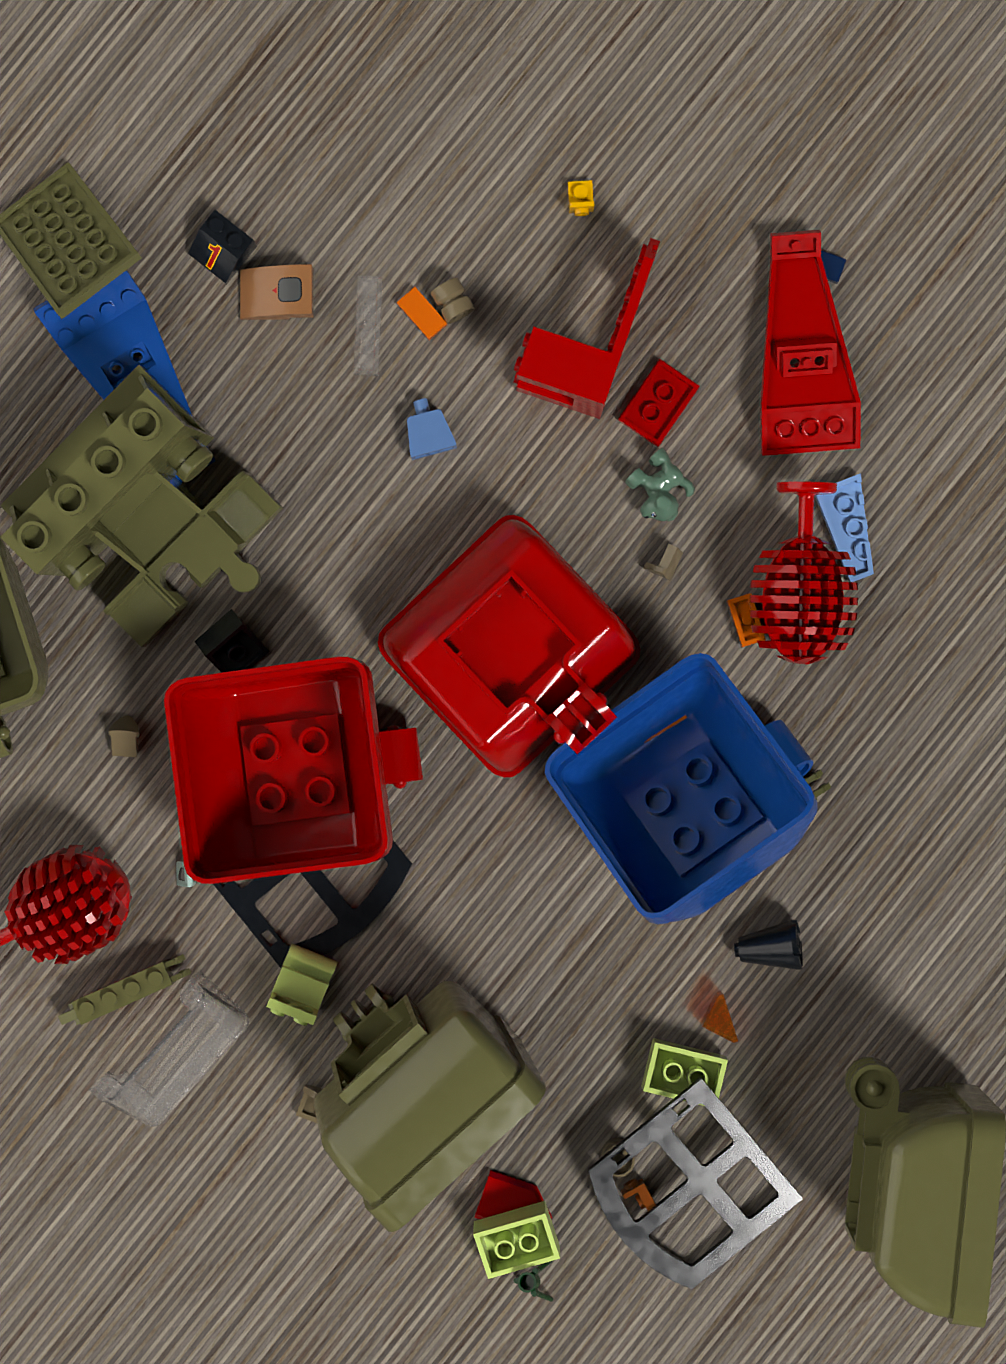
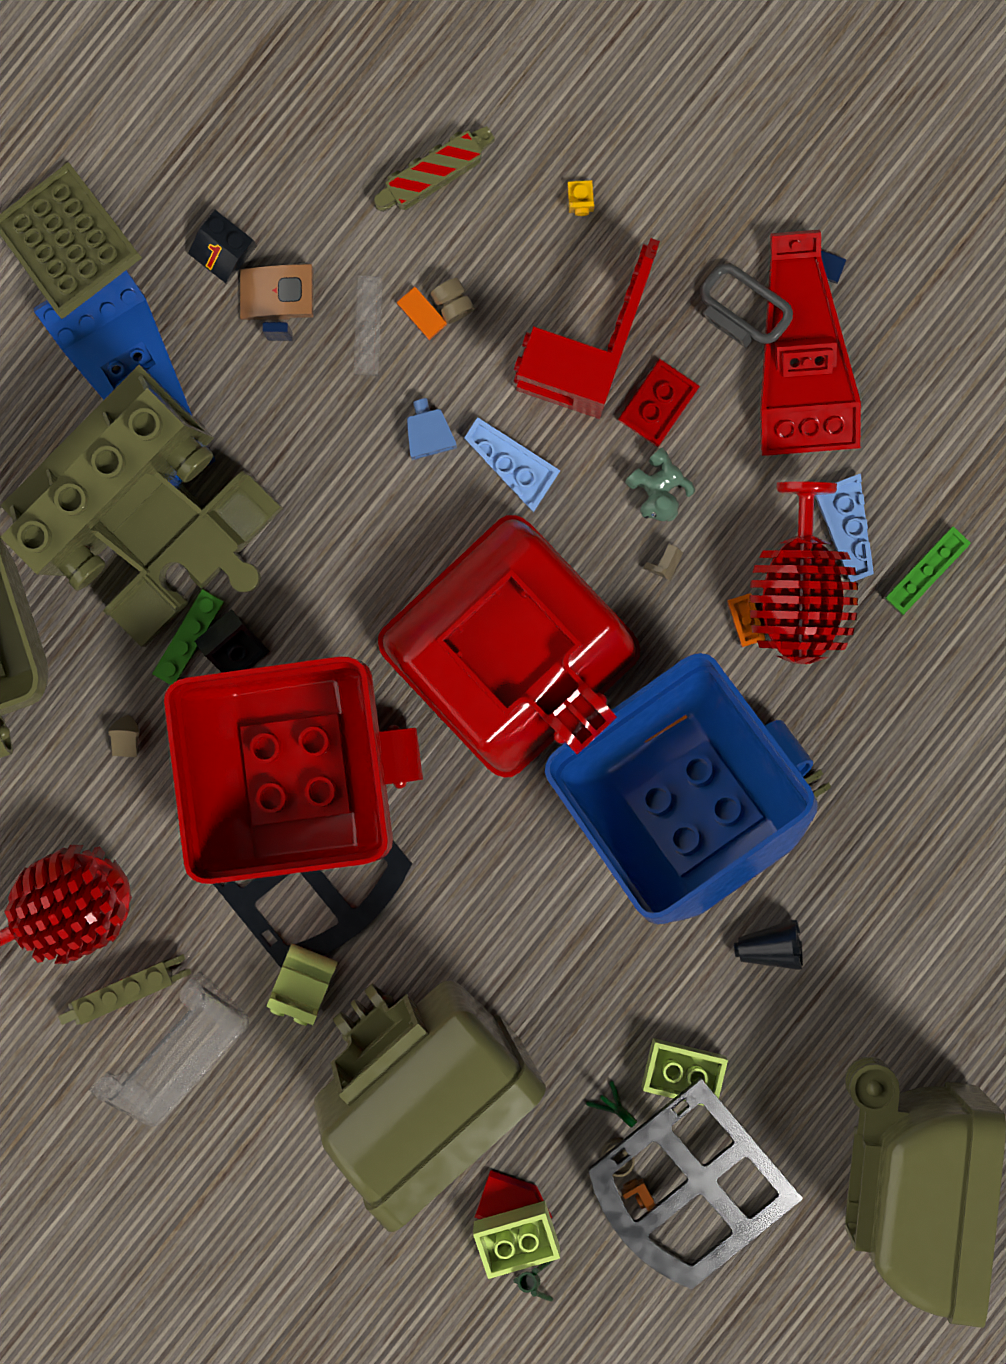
light aqua slope [176,861,196,887] -> none
dark tan tile [296,1085,322,1123] -> none
clear orange slope [700,991,738,1043] -> none
none -> bright green plate [152,589,224,685]
none -> dark blue tile [263,322,293,341]
none -> olive hinge [374,126,495,212]
none -> light blue wing [464,417,560,513]
none -> dark green plant [586,1081,637,1128]
none -> dark grey bar [700,264,793,348]
none -> bright green plate [884,526,971,615]

